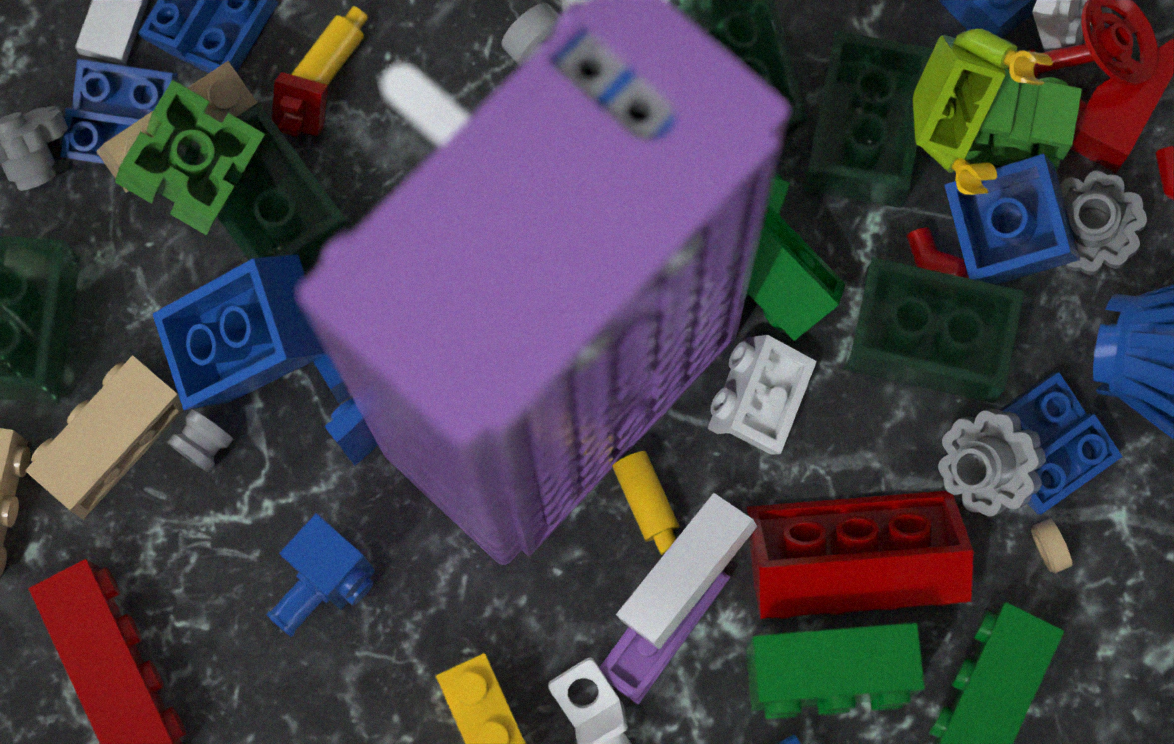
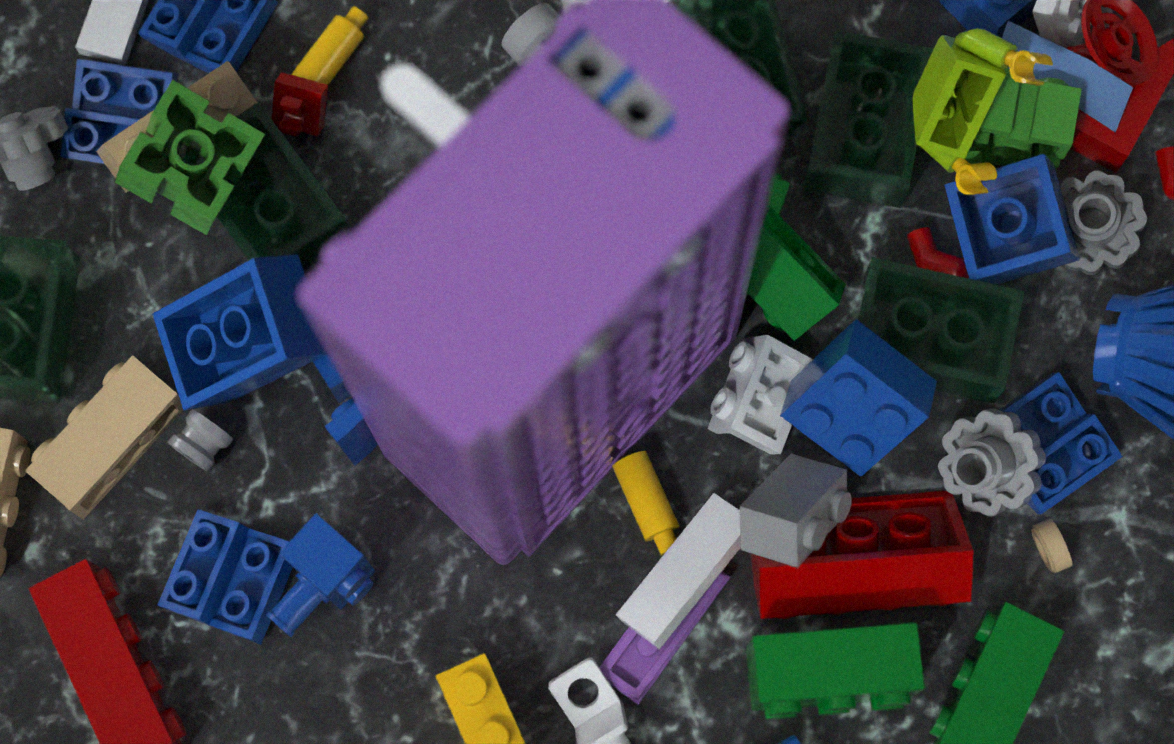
none -> blue slope [157,509,293,645]
none -> light grey brick [740,454,851,568]
none -> blue brick [780,319,937,477]
none -> medium blue sticker [1002,21,1133,132]

